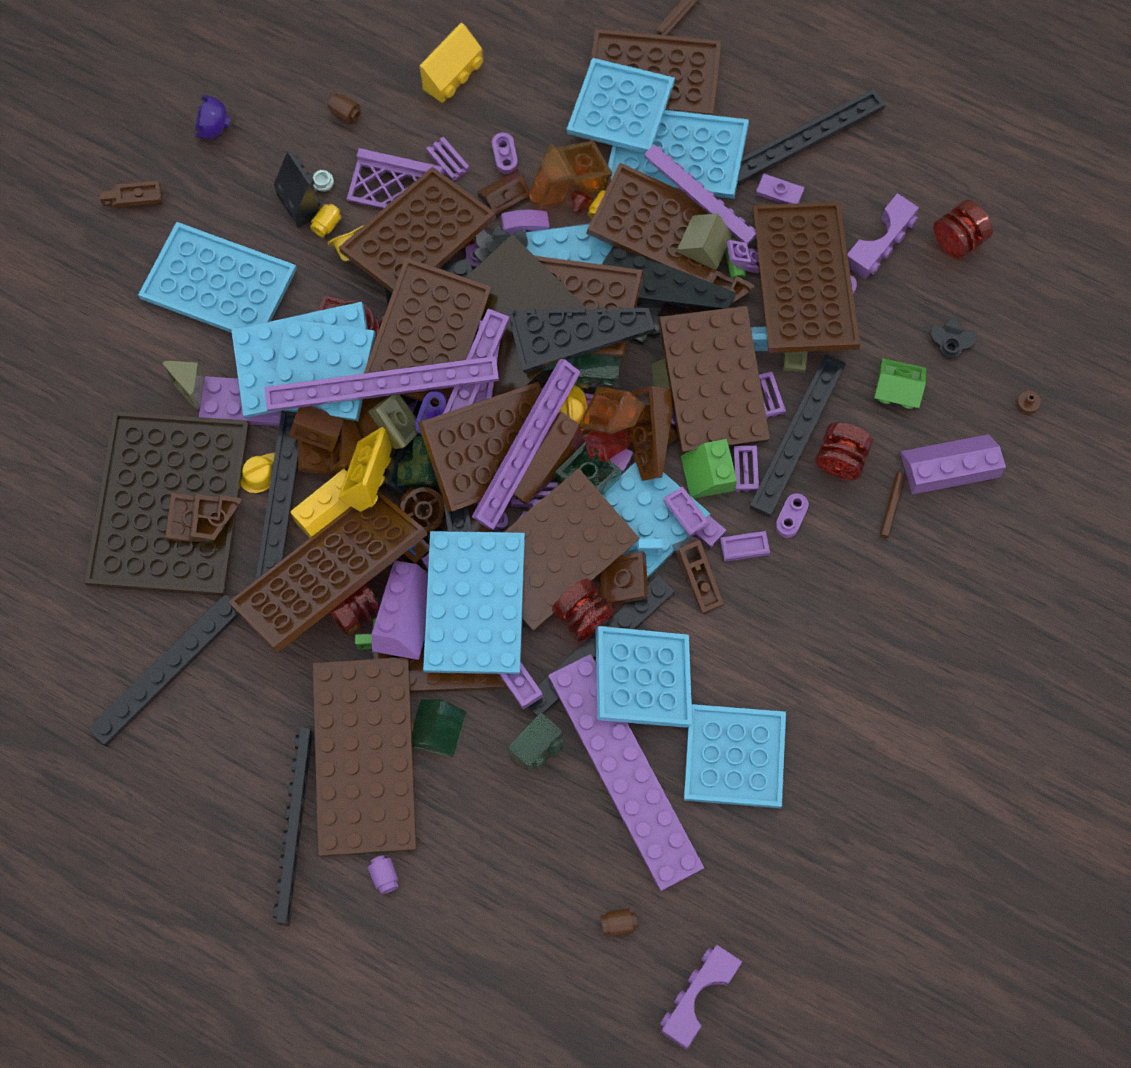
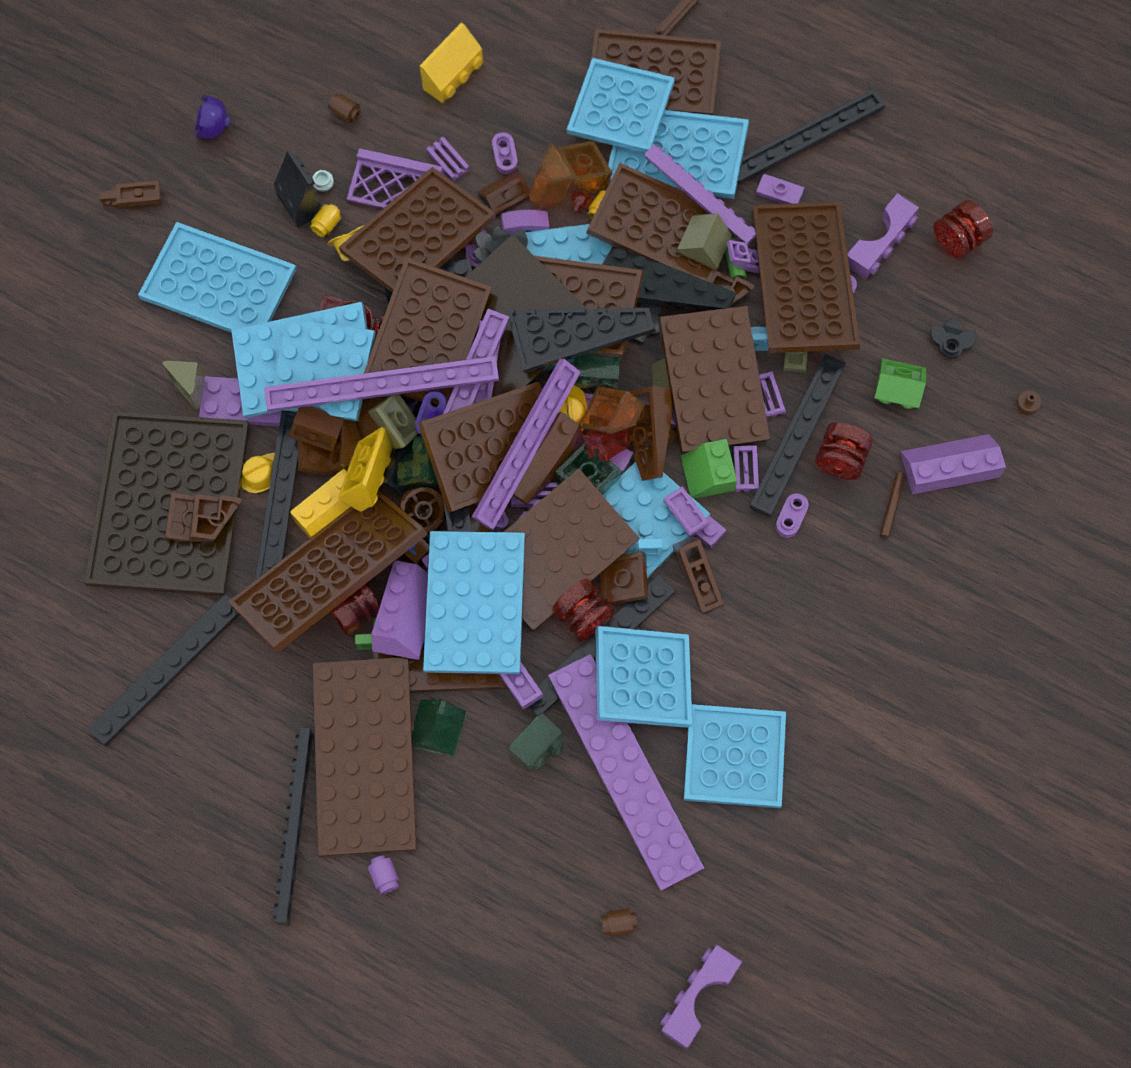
medium lavender tile [720,531,770,562] -> none

